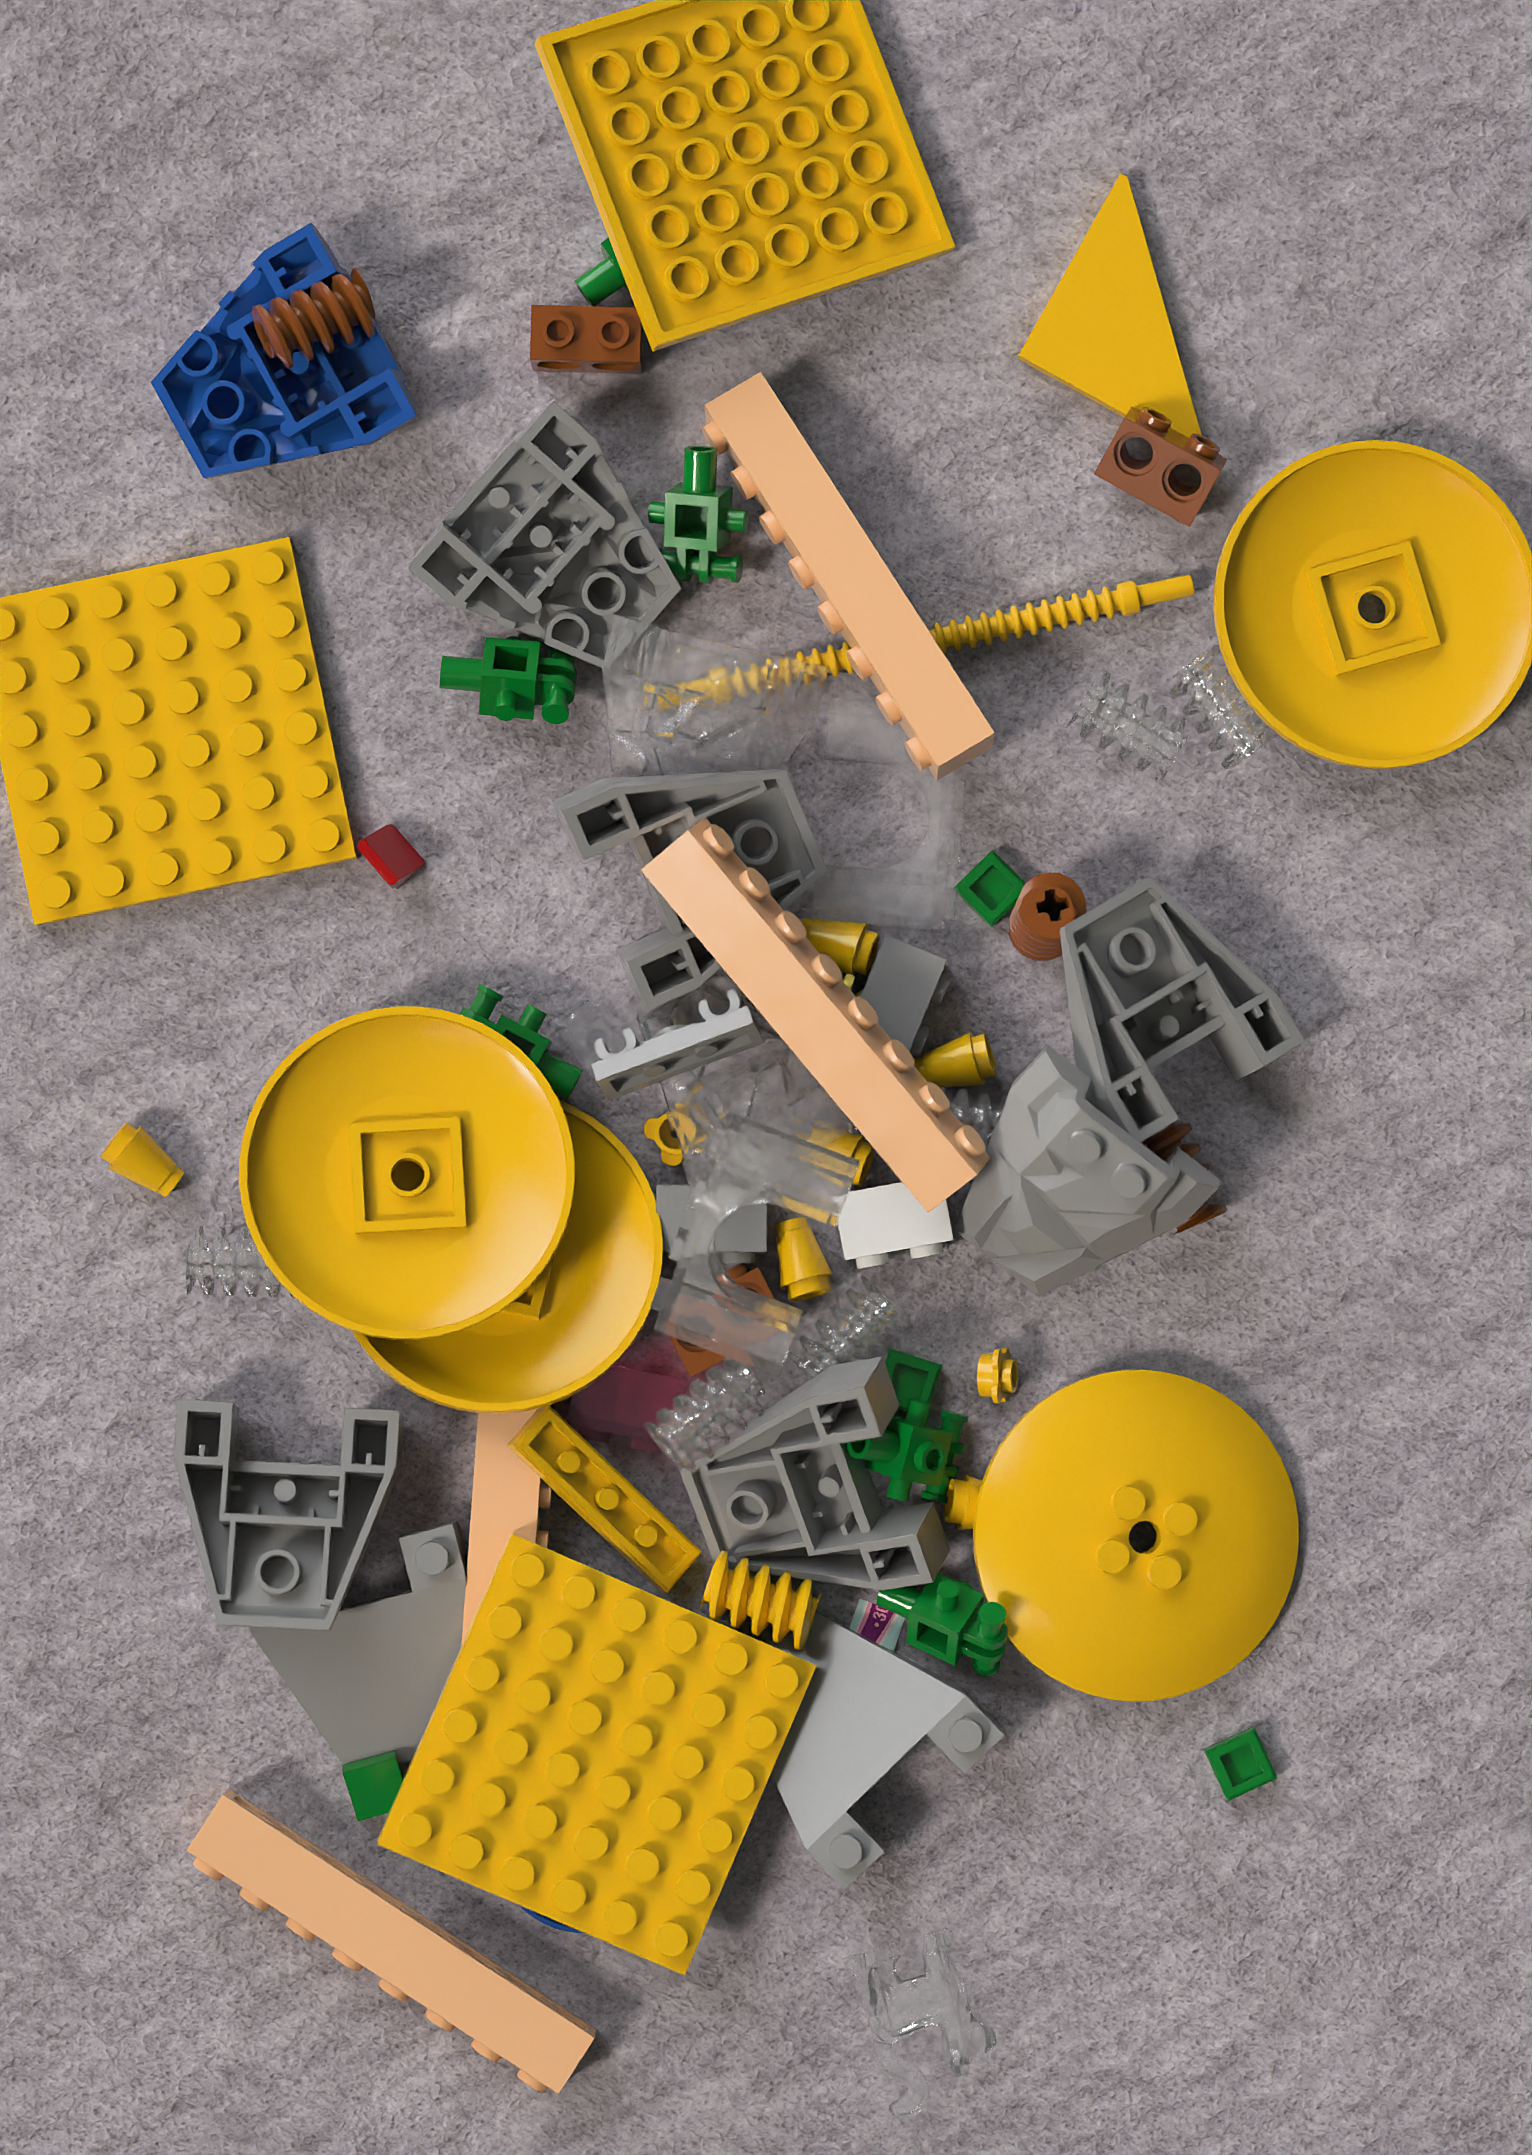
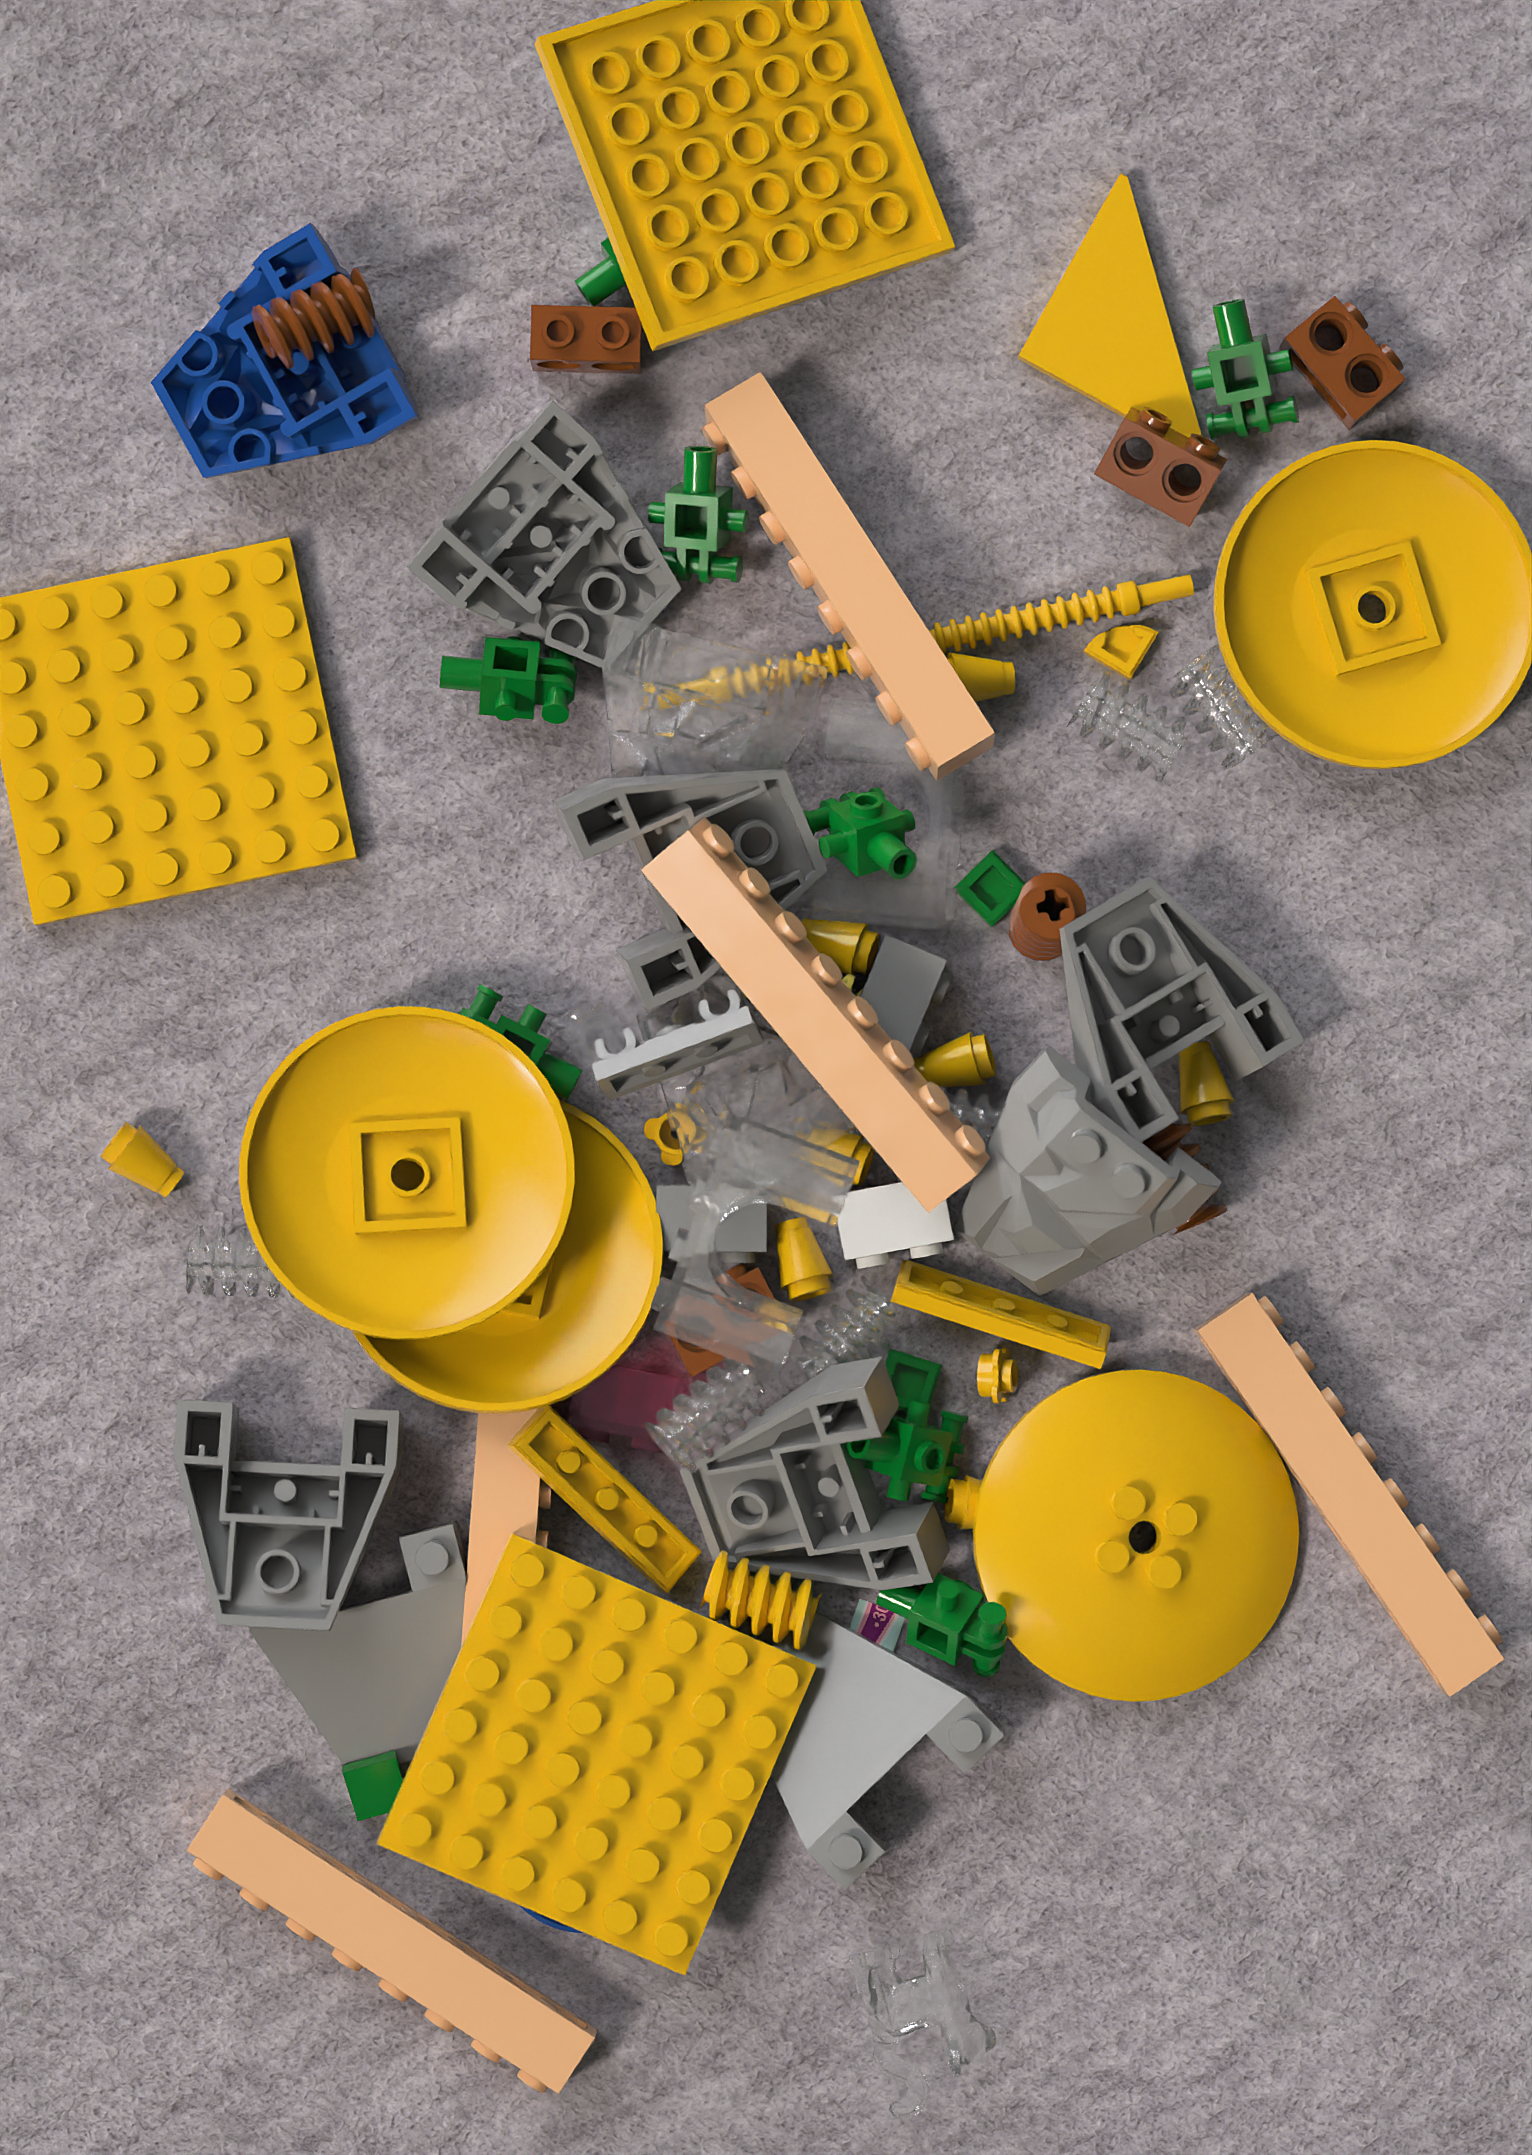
red slope [357,824,425,889] -> none
green tile [1203,1726,1278,1801] -> none
none -> green piece [803,787,917,879]
none -> yellow tile [890,1260,1111,1369]
none -> yellow cone [946,652,1015,702]
none -> yellow tile [1083,625,1159,680]
none -> yellow cone [1178,1042,1234,1126]
none -> green piece [1192,299,1299,440]
none -> light nougat brick [1193,1292,1504,1697]
none -> dark orange brick [1279,296,1405,430]

